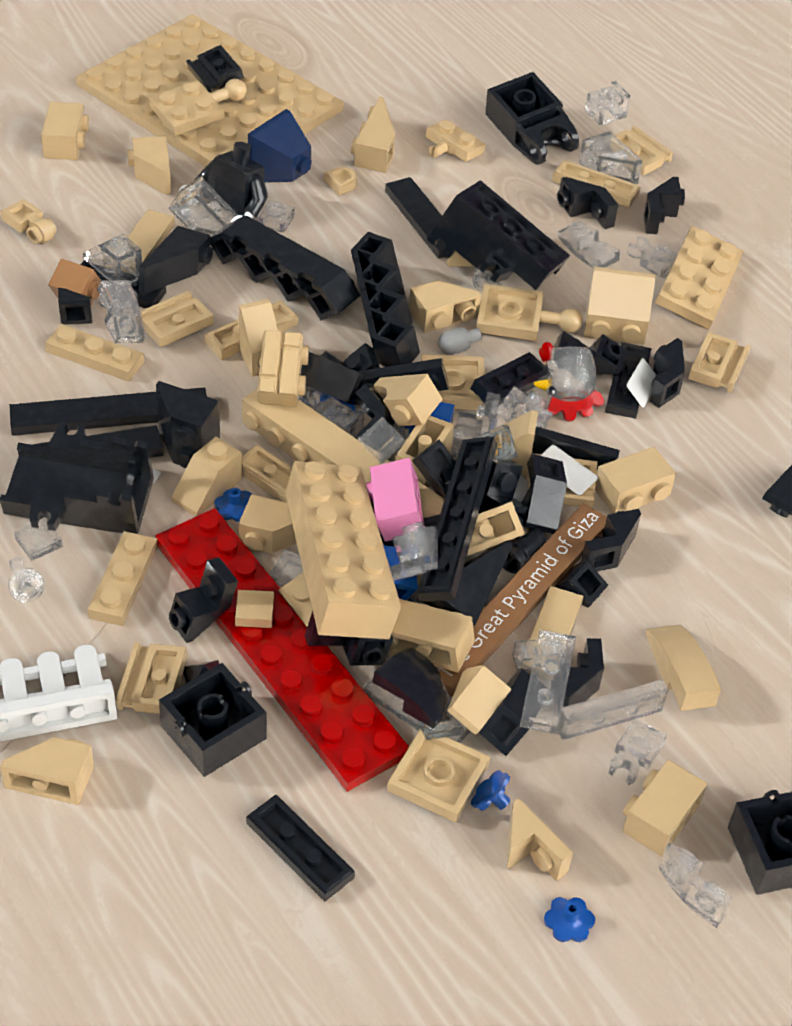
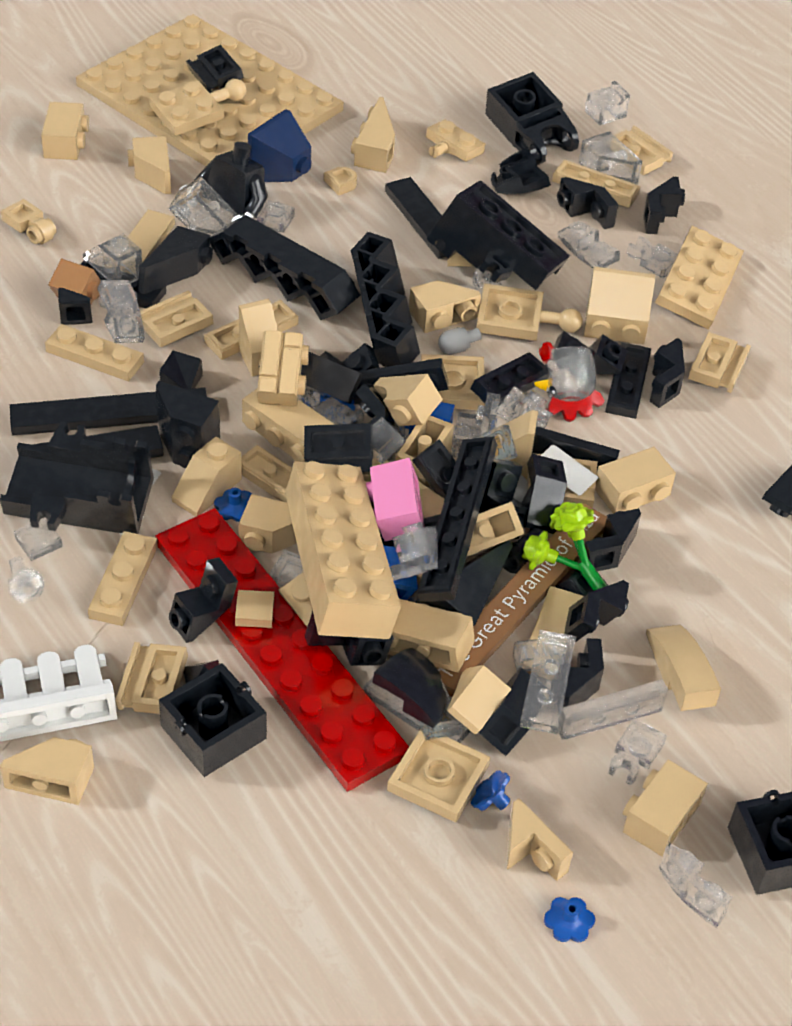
black tile [246,794,355,902] -> none
white sticker [627,358,656,407] -> none
none -> black slope [159,350,203,389]
none -> black plate [304,423,374,475]
none -> black brick [491,148,551,194]
none -> lime plant [522,501,607,591]
none -> black slope [564,580,629,642]

